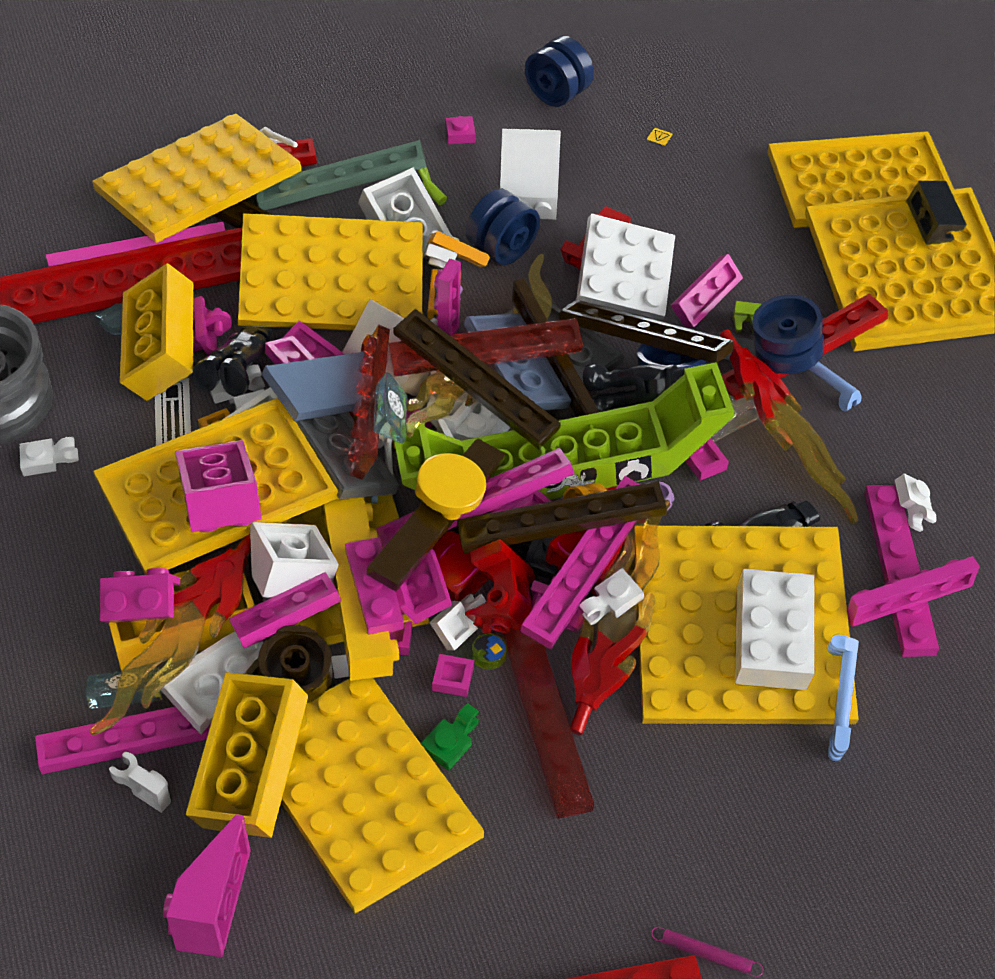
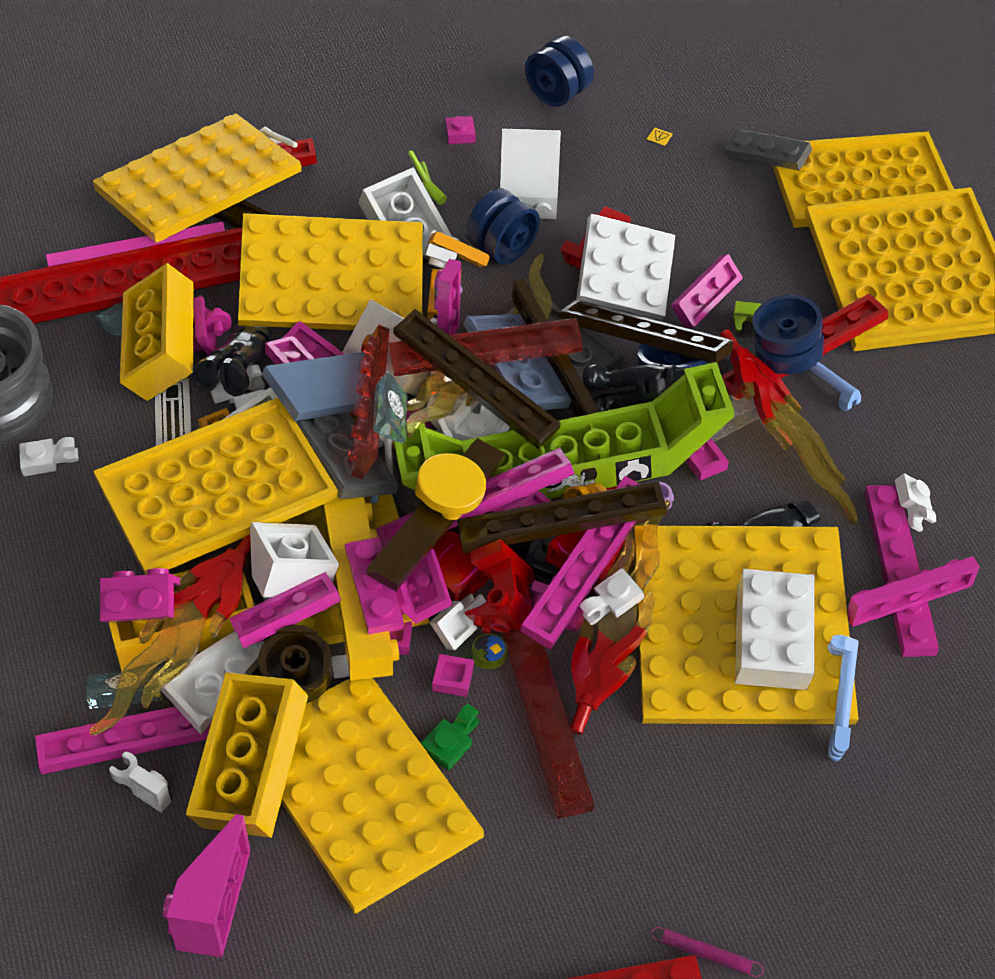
dark pink slope [175,440,262,532] -> none
sand green plate [256,140,427,210] -> none
black hinge [906,181,967,245] -> none
none -> dark grey plate [725,129,812,171]

